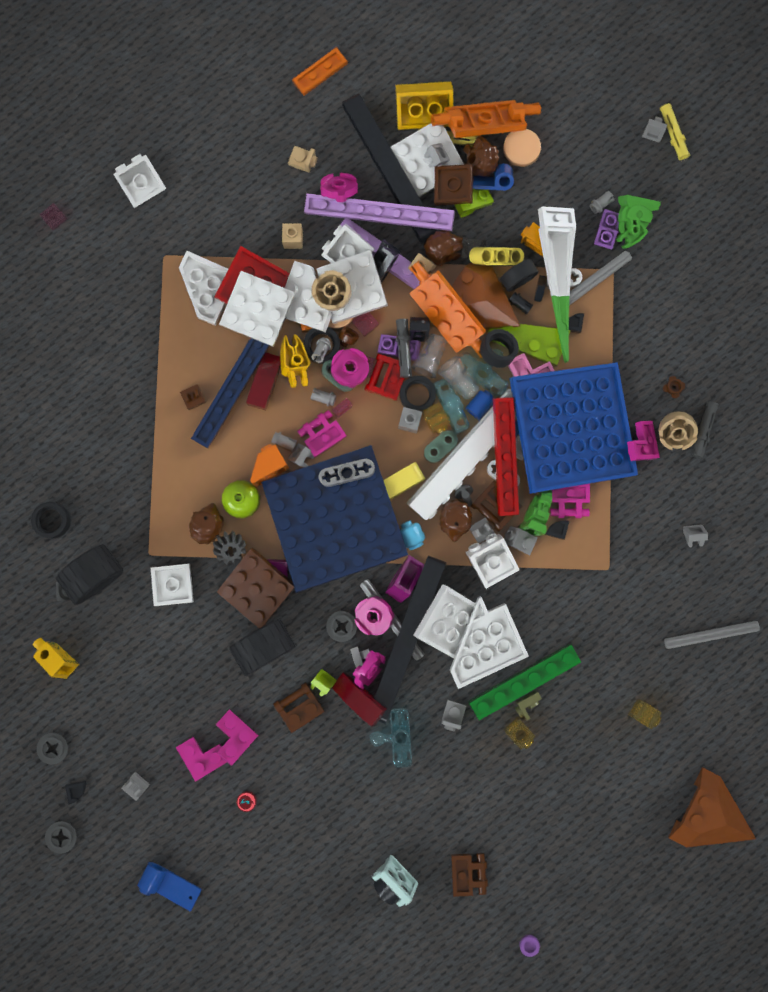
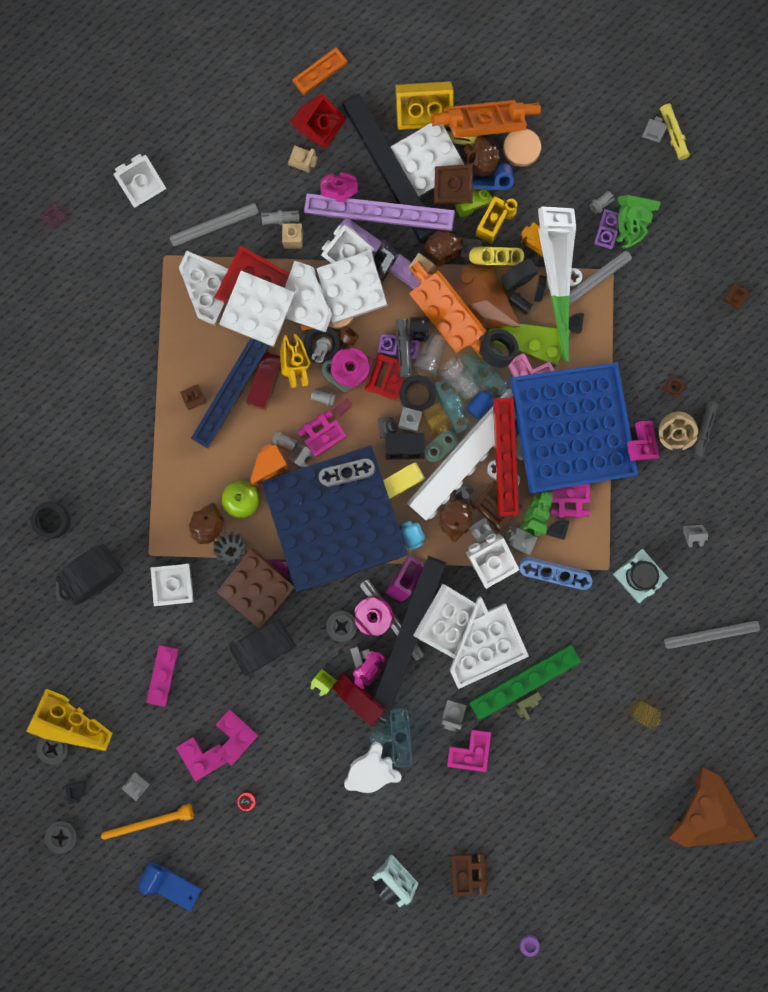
yellow torso [32,638,79,679] -> none
reddish brown plate [273,682,325,733] -> none
tan cylinder [312,270,351,311] -> none
clear pink tile [352,312,379,337] -> none
light grey tile [424,143,450,168] -> none
clear yellow brick [504,717,536,750] -> none
none -> yellow wedge [26,689,113,751]
none -> light orange piece [101,803,194,840]
none -> dark pink plate [146,645,179,707]
none -> light grey axle [170,203,258,246]
none -> light grey pin [261,210,300,225]
none -> red slope [290,94,346,149]
none -> white tile [344,742,401,793]
none -> dark grey plate [378,417,397,438]
none -> black hinge [386,433,425,460]
none -> dark pink plate [447,729,491,772]
none -> yellow hinge [475,196,517,244]
none -> medium blue beam [519,557,593,590]
none -> piece [613,549,668,603]
none -> reddish brown tile [723,283,750,310]

